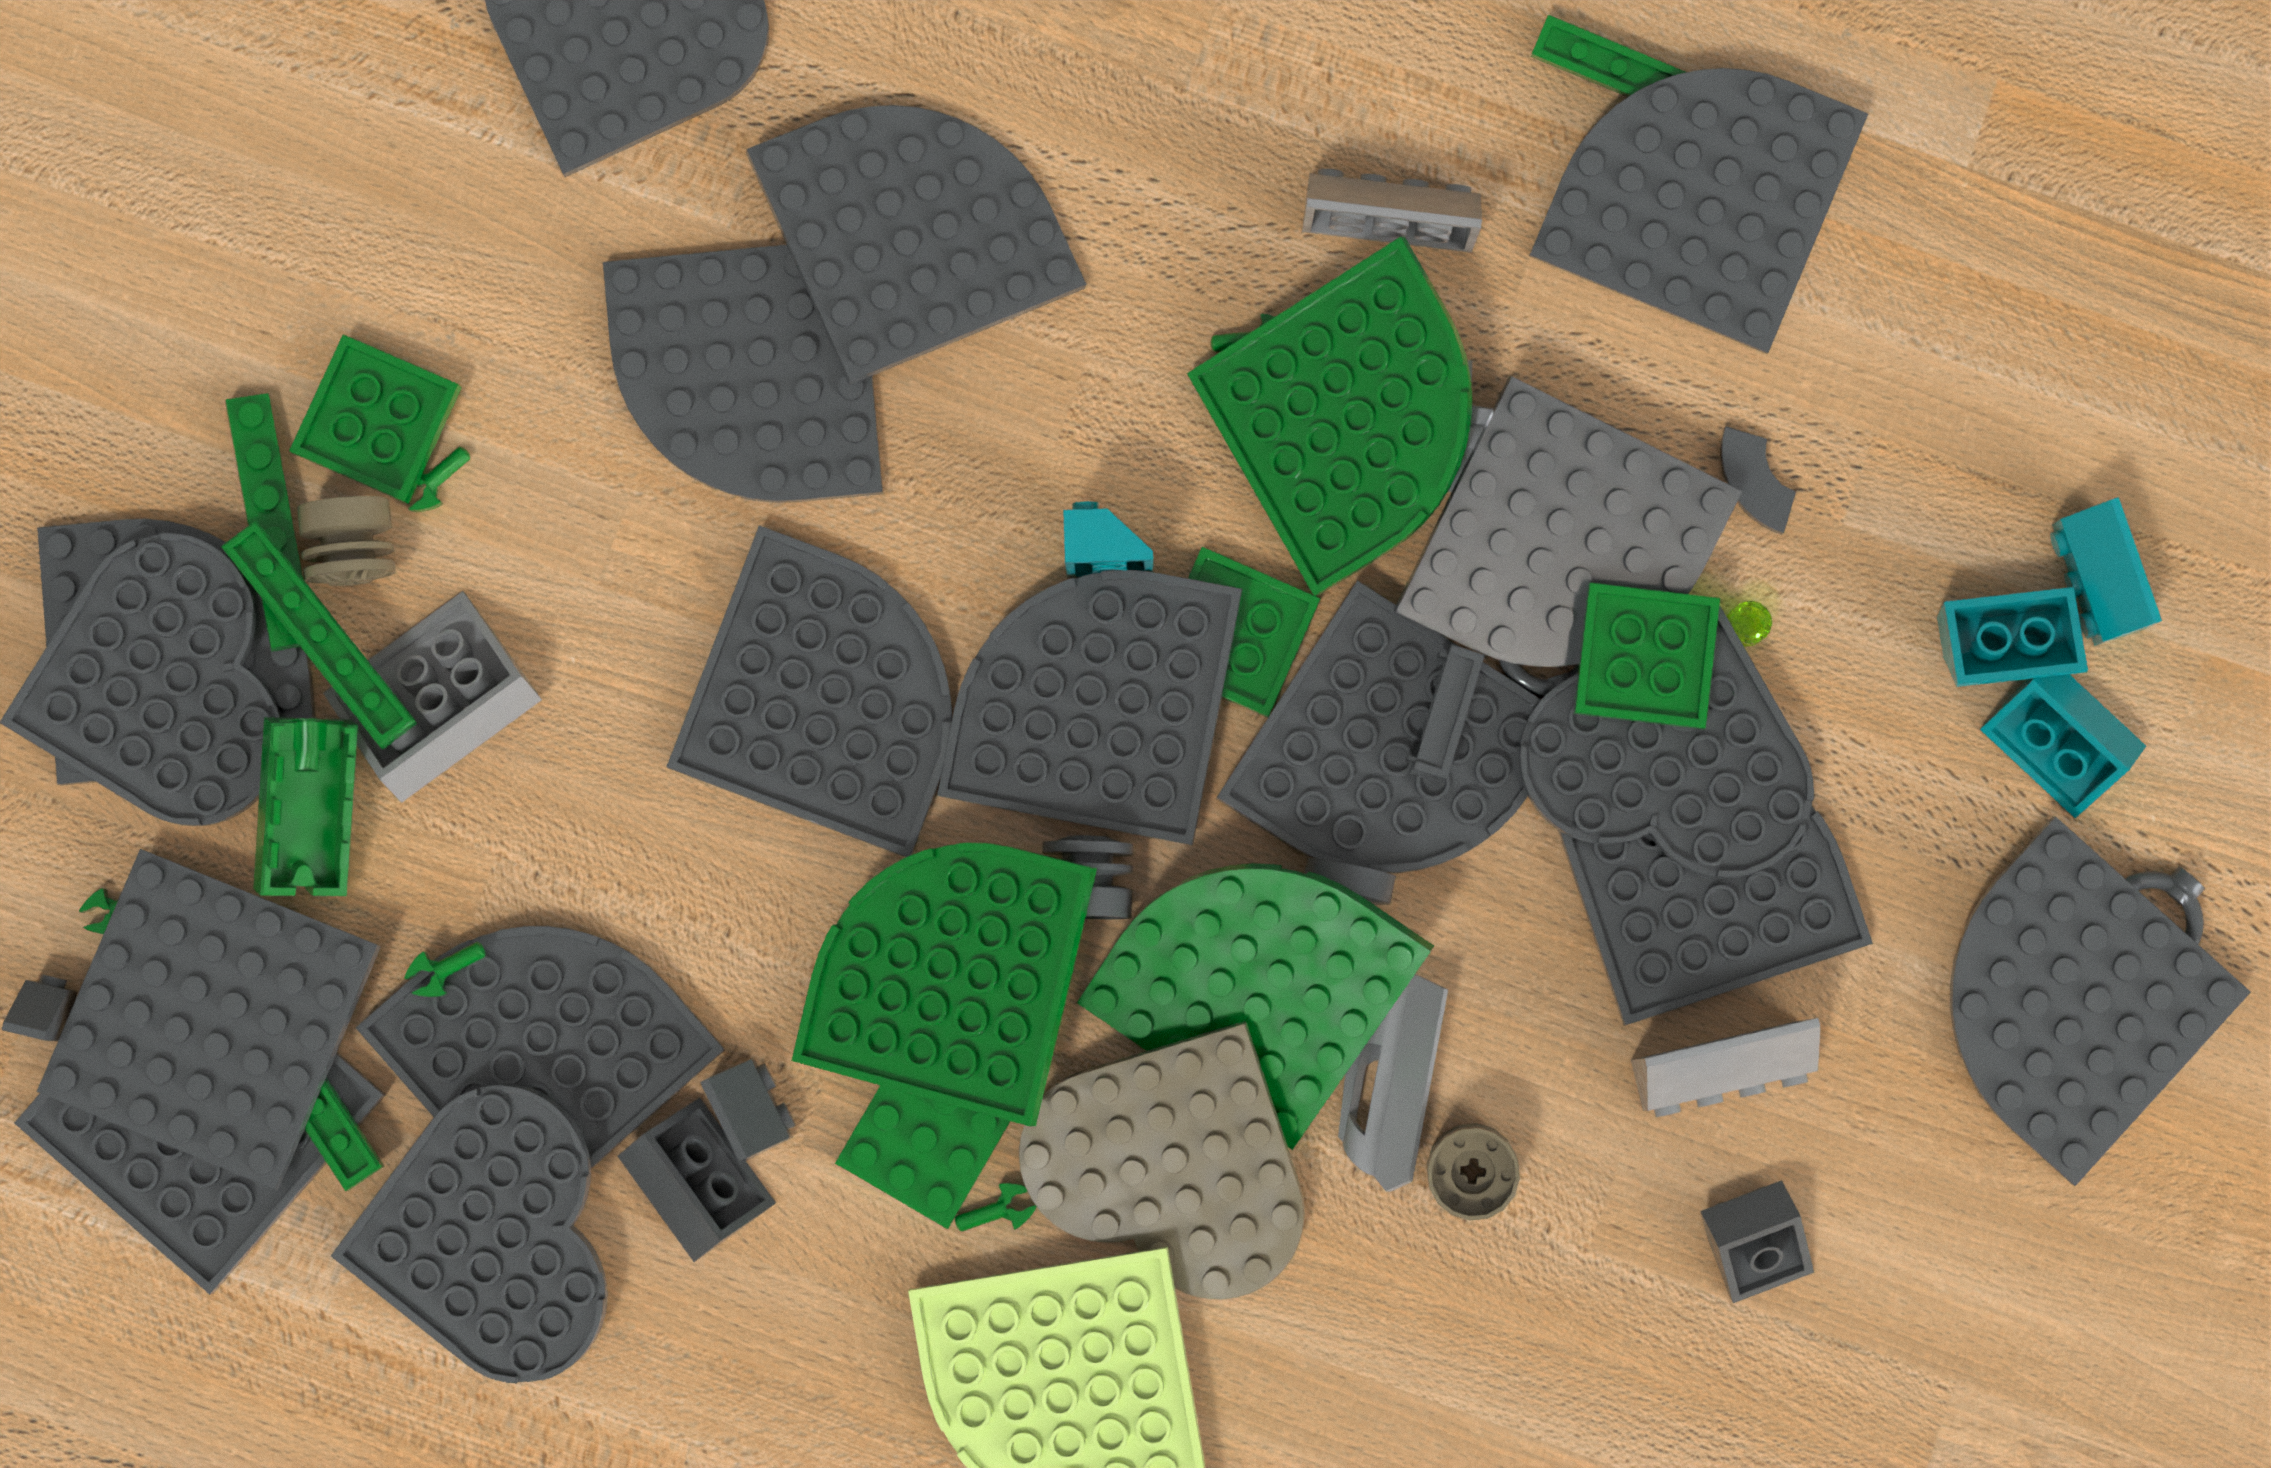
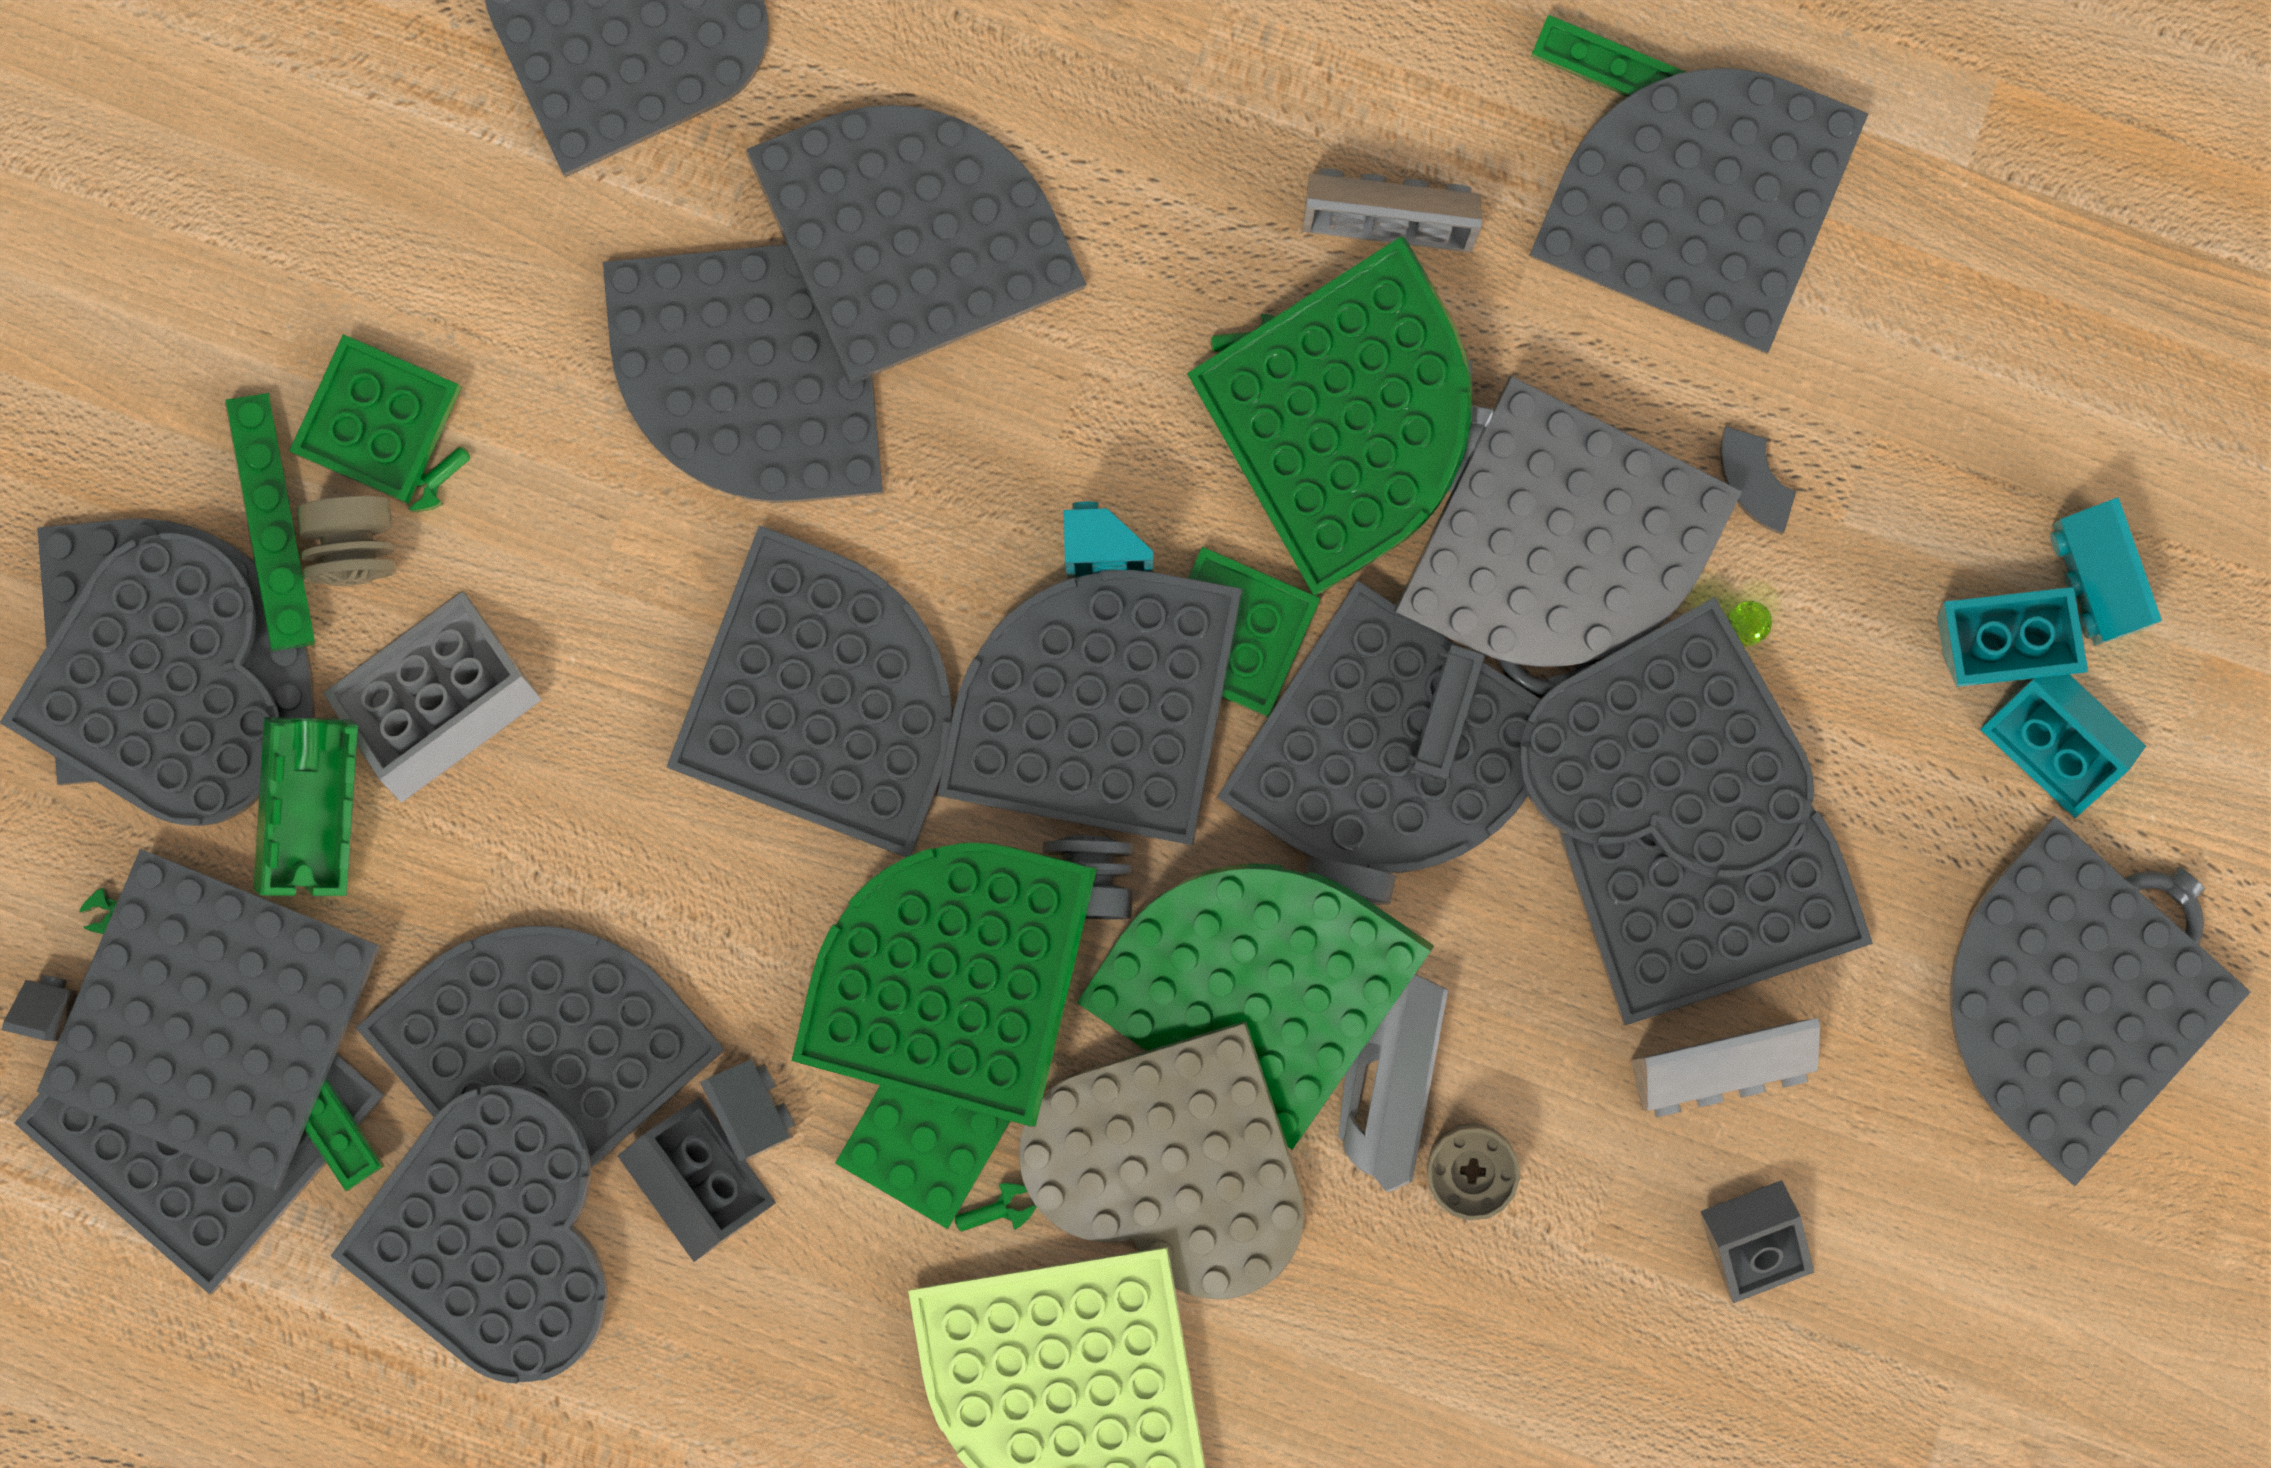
green tile [221,520,417,750] -> none
green bar [404,942,486,997] -> none
green plate [1573,583,1720,729] -> none

